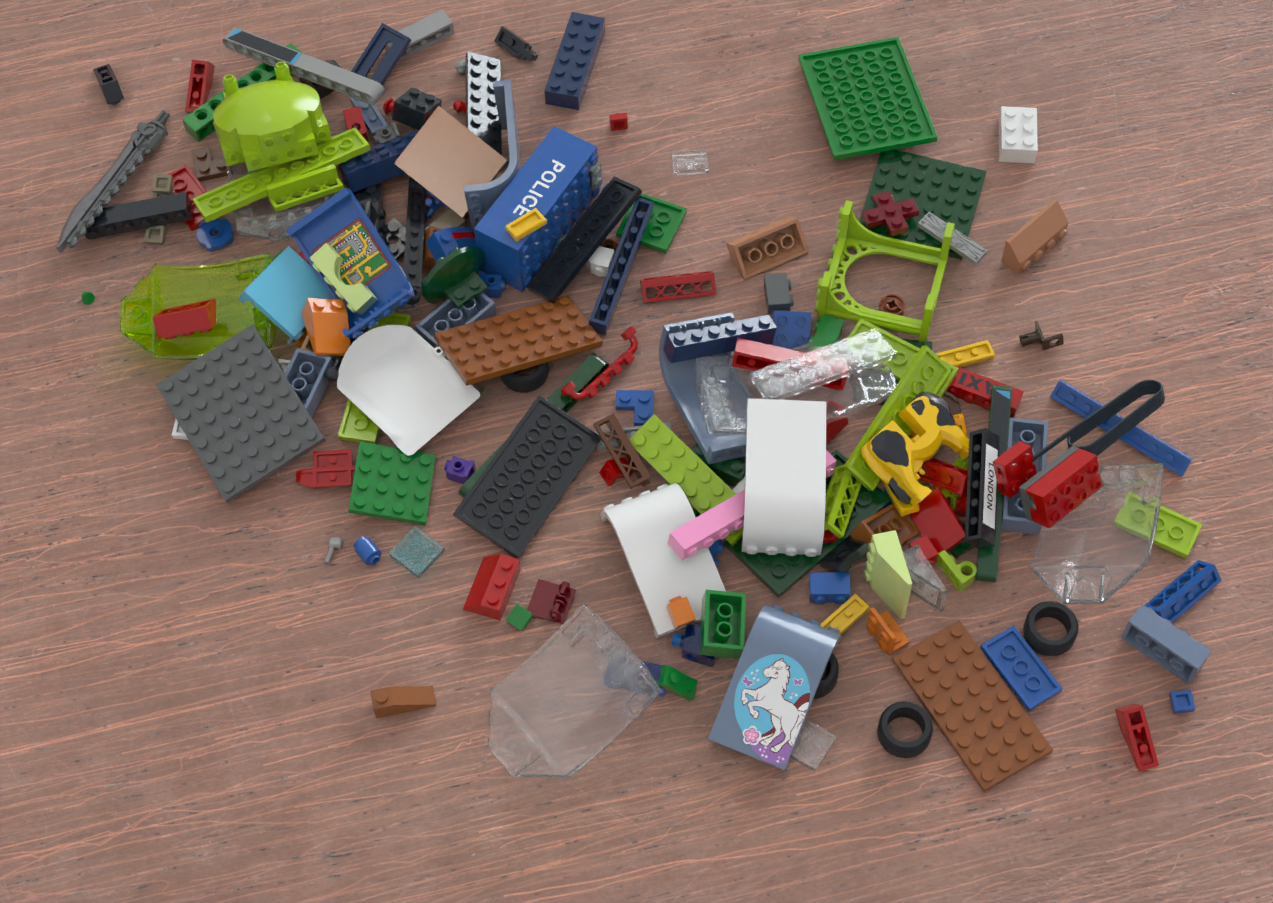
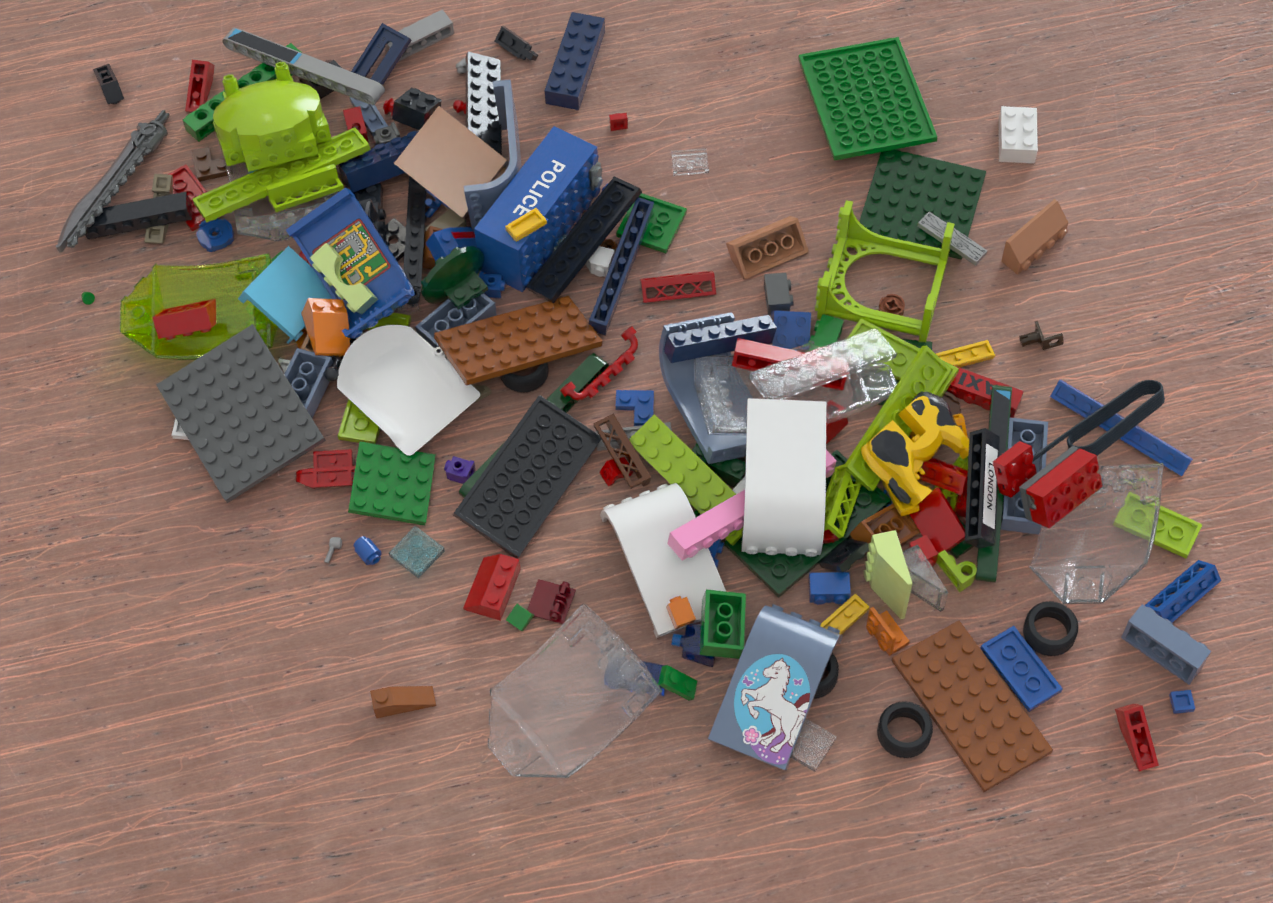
dark red plate [861,191,919,236] -> none

